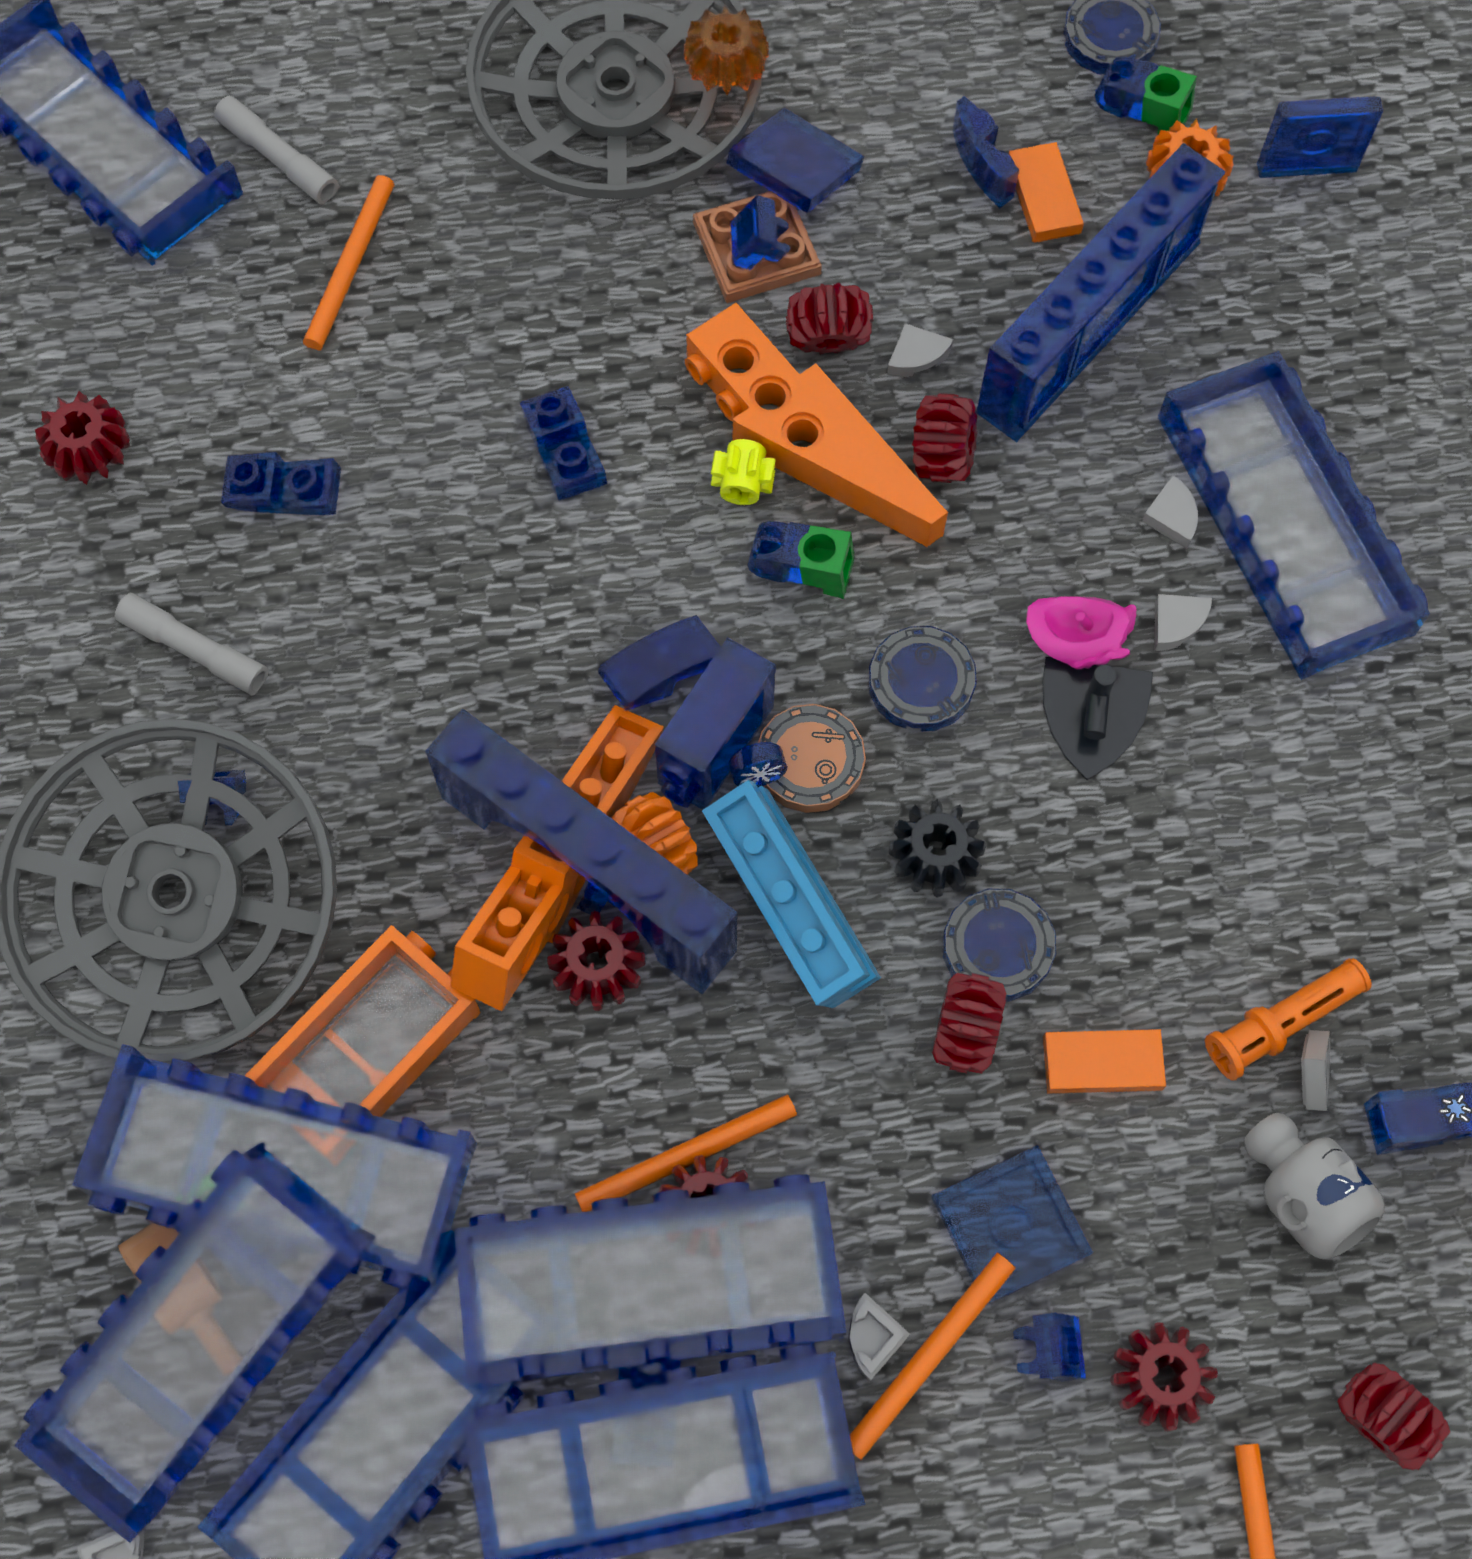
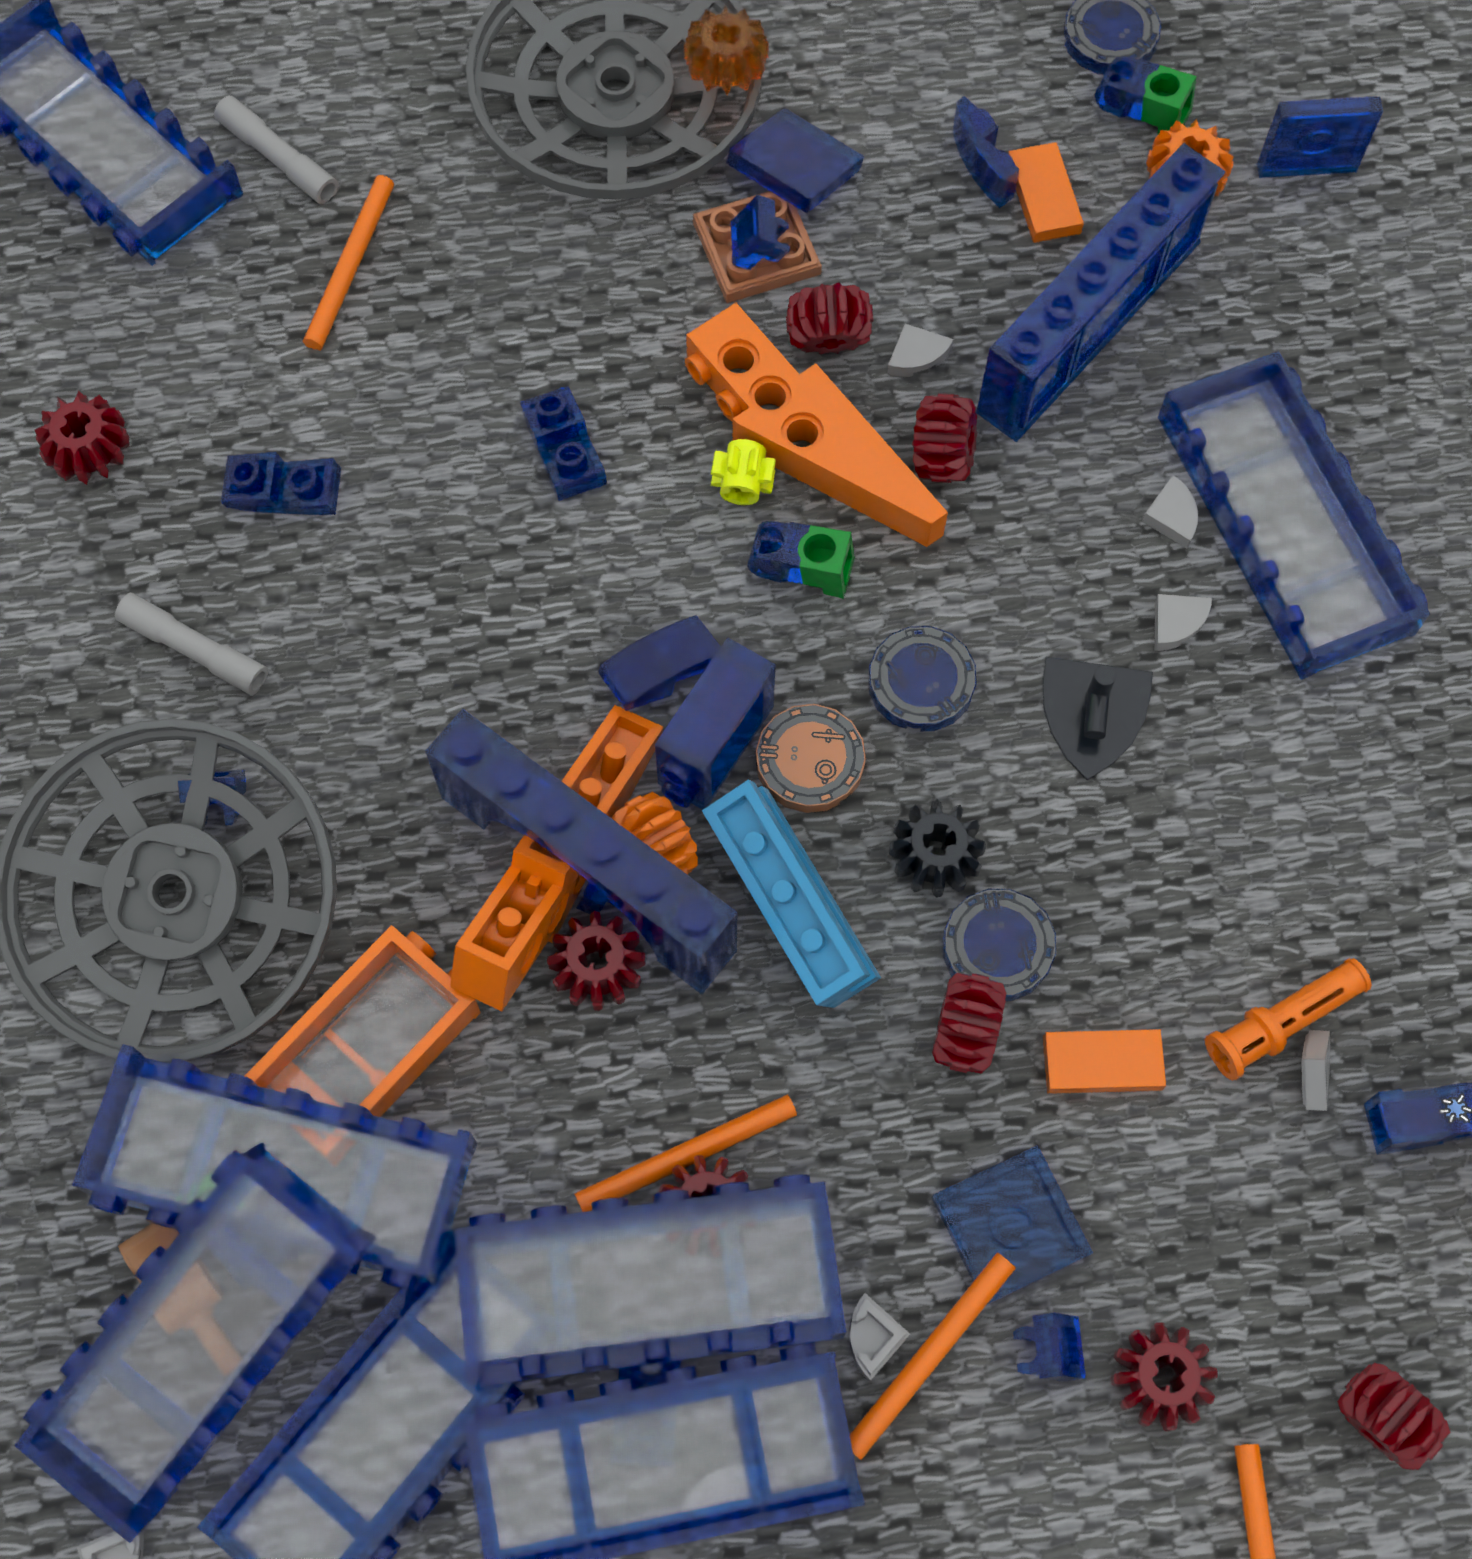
clear blue tile [729,742,788,787] -> none
dark pink hat [1026,596,1136,669] -> none
light grey piece [1244,1113,1385,1259] -> none

